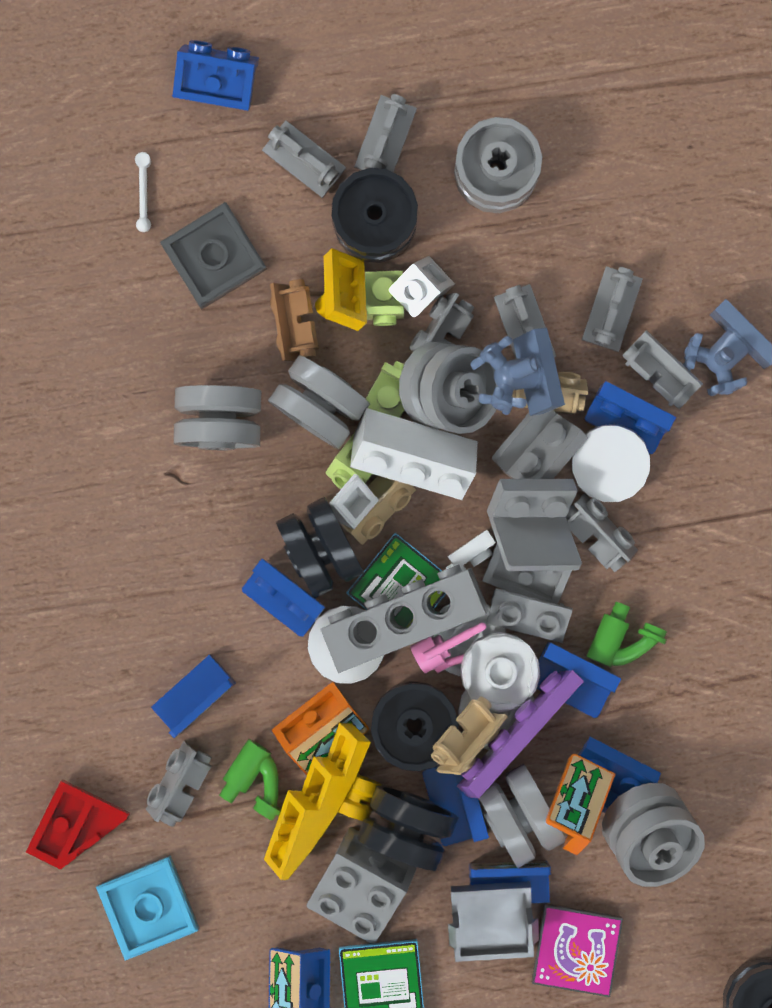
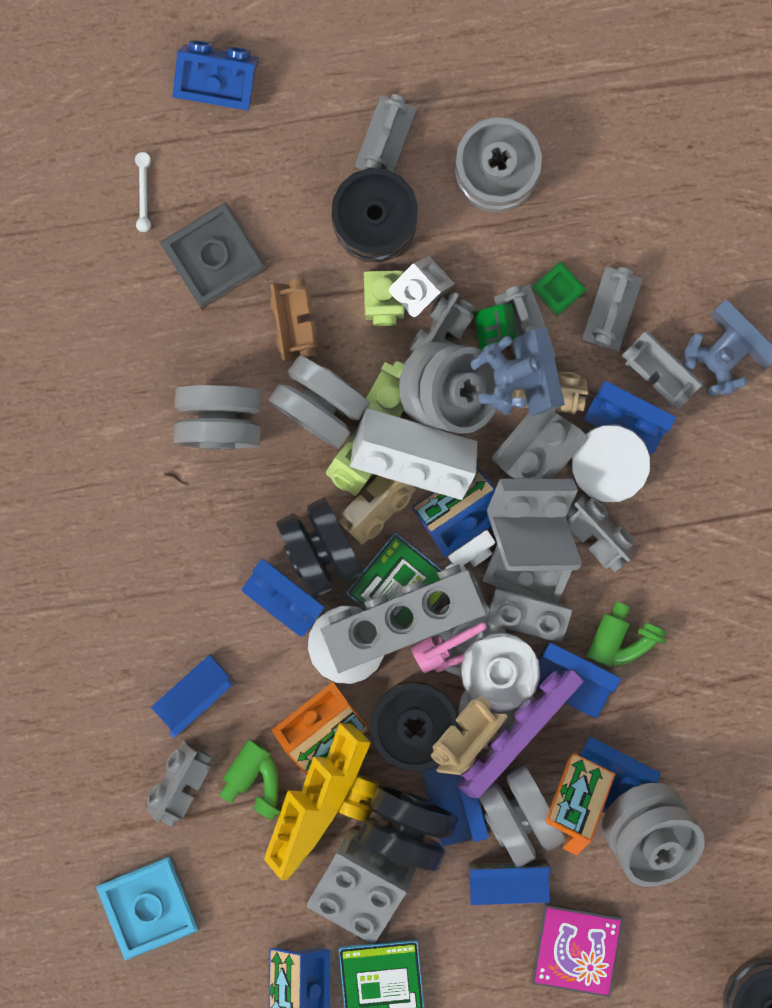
red wing [26,780,130,870] -> none
light grey hinge [262,120,346,198] -> none
yellow tile [315,248,367,331] -> none
white slope [329,474,379,529] -> none
flat silver piece [448,881,539,962] -> none
none -> panel [412,466,495,557]
none -> green tile [474,304,517,350]
none -> green tile [532,261,587,317]

